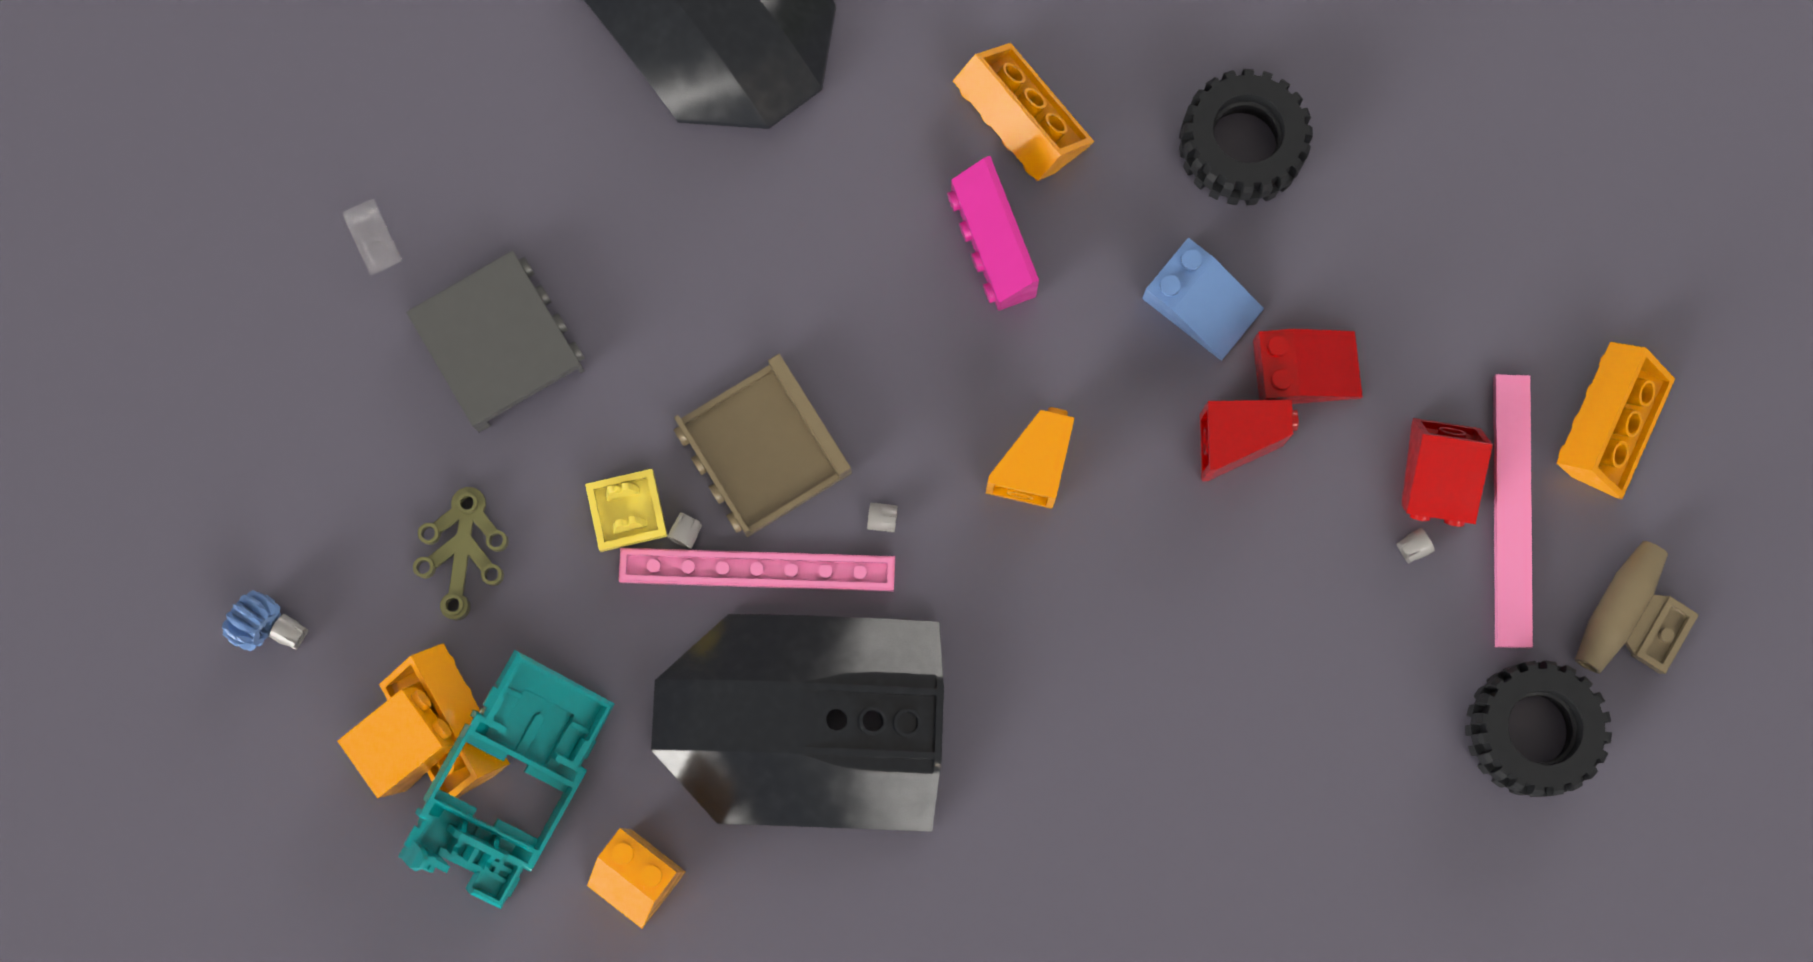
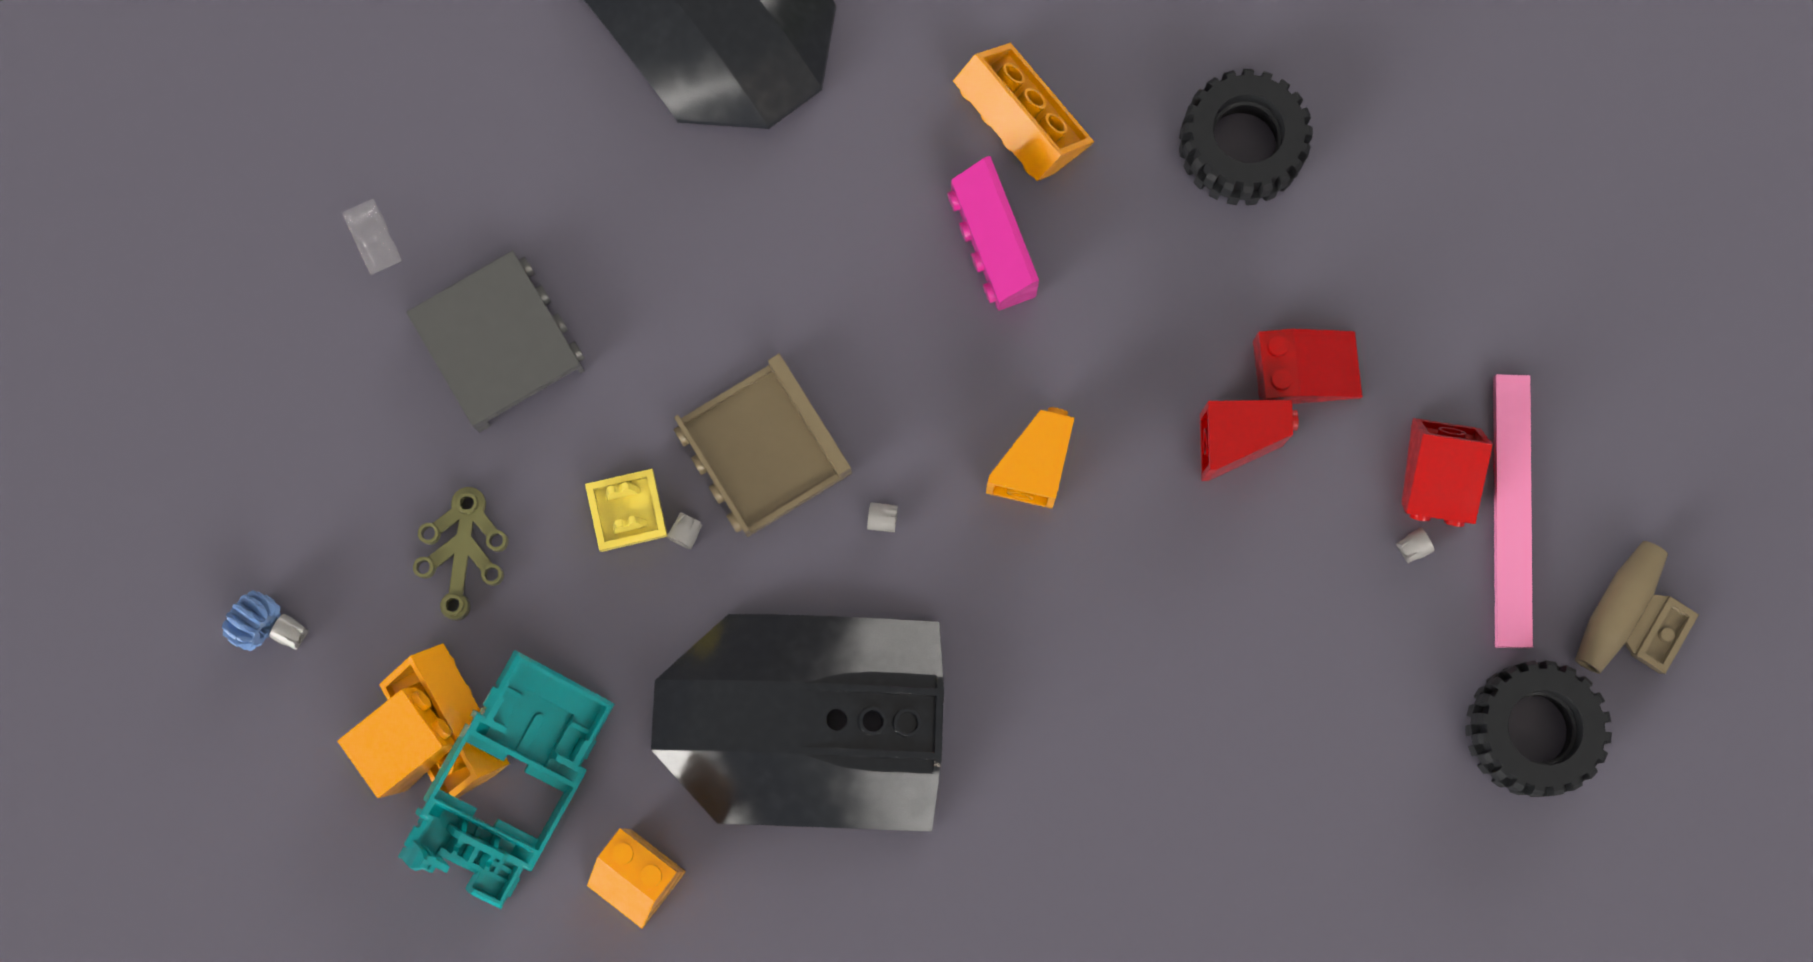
bright pink tile [619,548,895,592] -> none
medium blue slope [1142,238,1264,361] -> none
light orange slope [1556,342,1675,499] -> none

